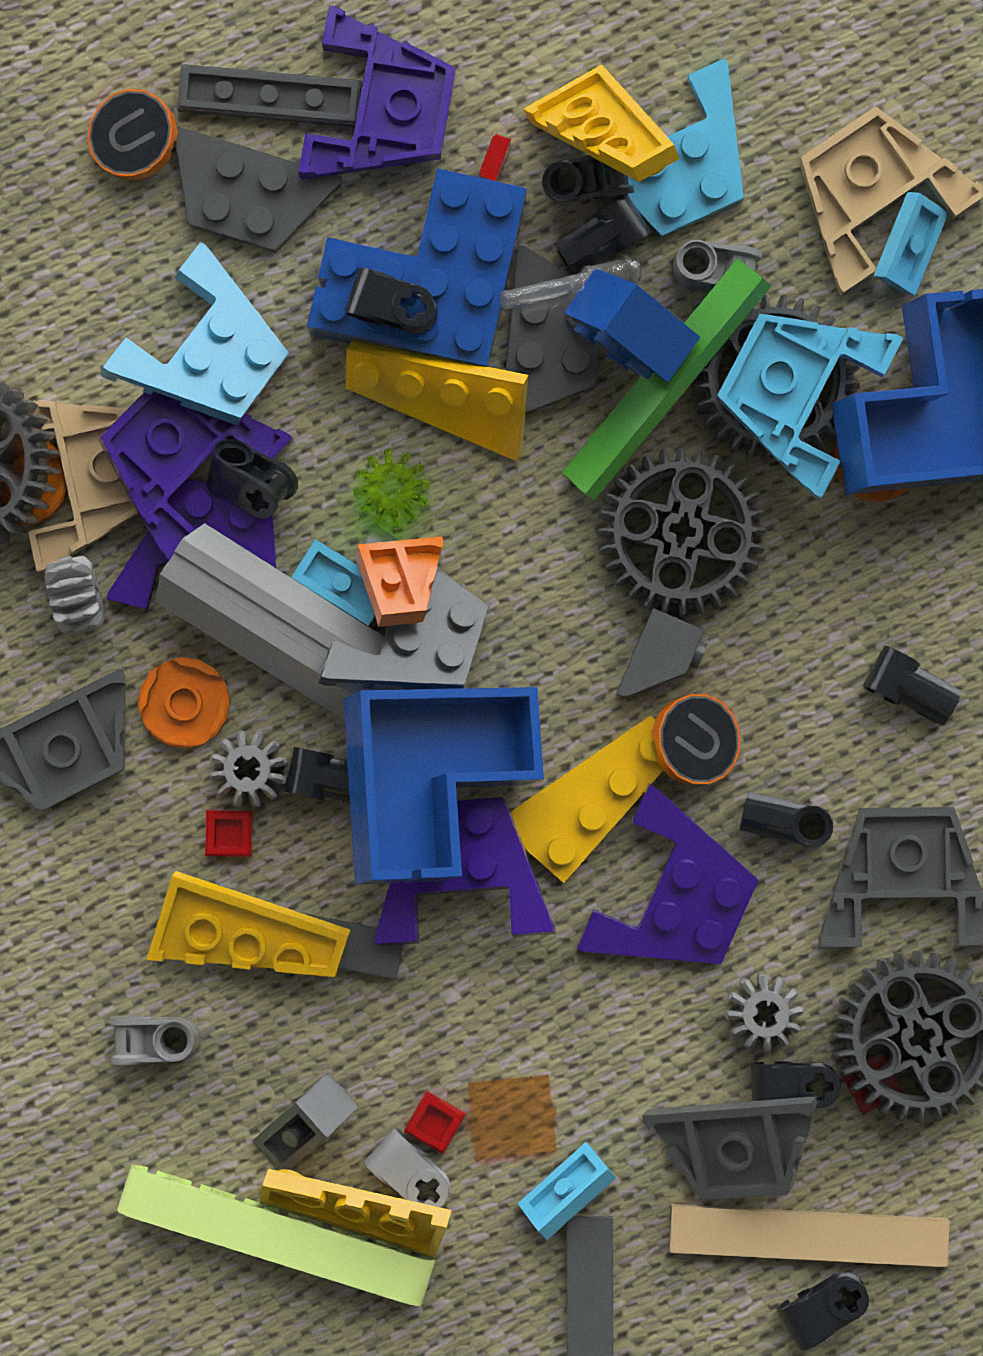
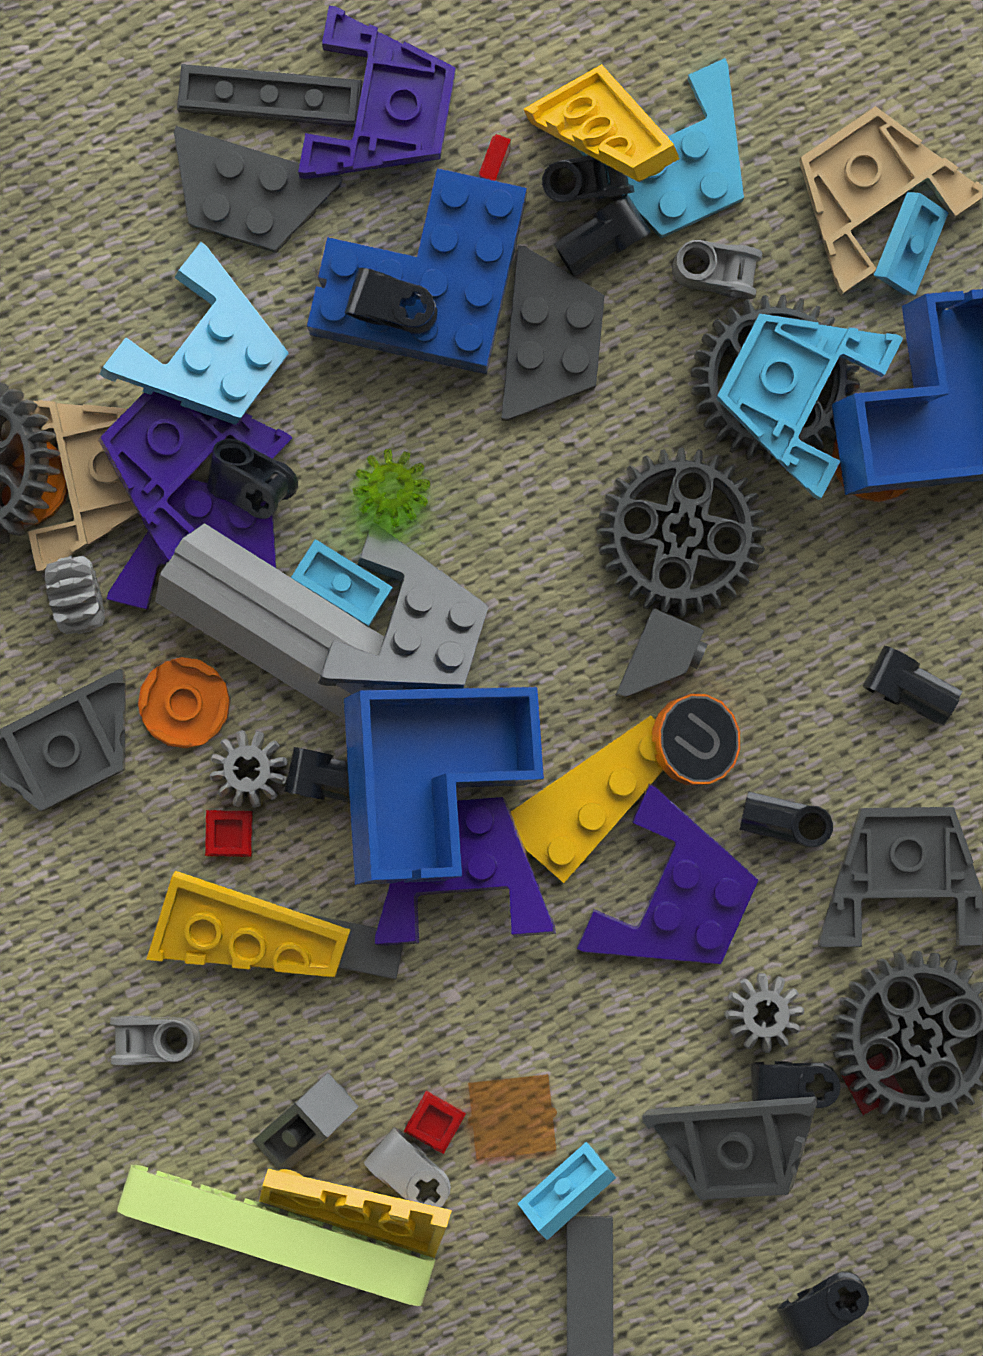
black tile [87,89,178,181] -> none
yellow wing [345,340,528,462] -> none
orange wing [355,536,444,627] -> none
clear pin [500,254,641,310] -> none
bright green tile [562,258,772,501] -> none
blue brick [564,268,700,382] -> none
tan tile [669,1204,950,1267] -> none

